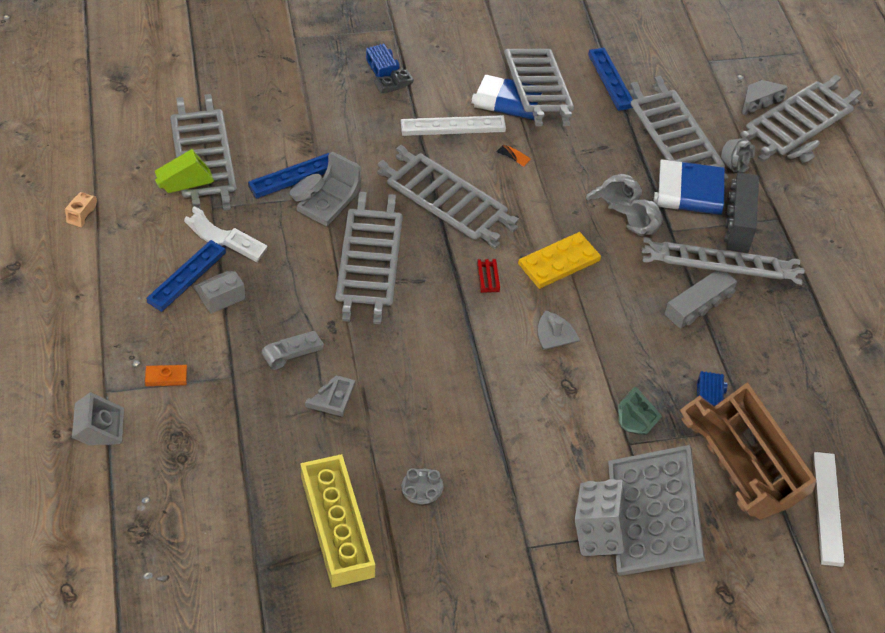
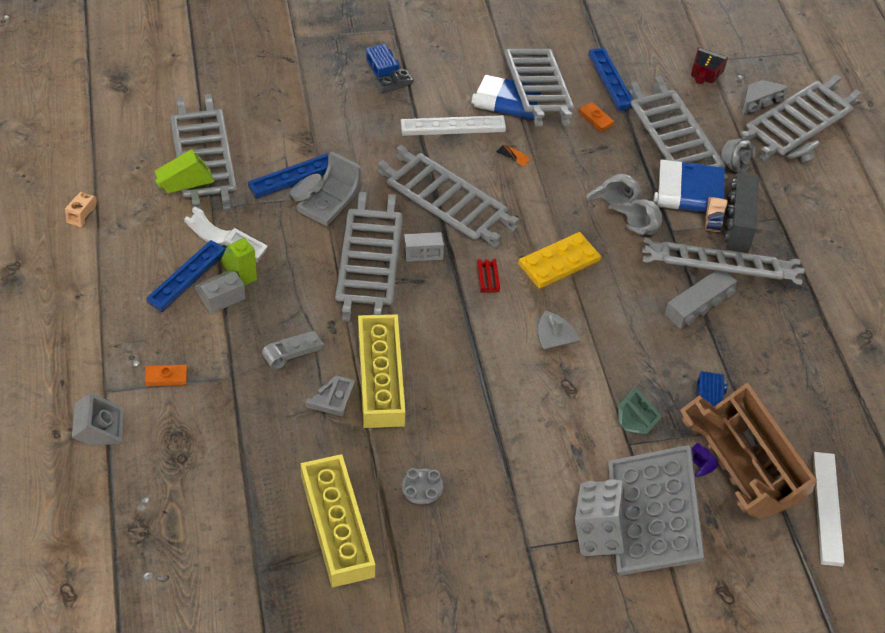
none -> lime slope [220,237,257,286]
none -> light yellow brick [358,314,405,428]
none -> light grey hinge [404,232,444,262]
none -> orange plate [578,102,614,132]
none -> torso [691,47,728,84]
none -> dark purple plate [692,443,718,477]
none -> leg [705,197,727,233]

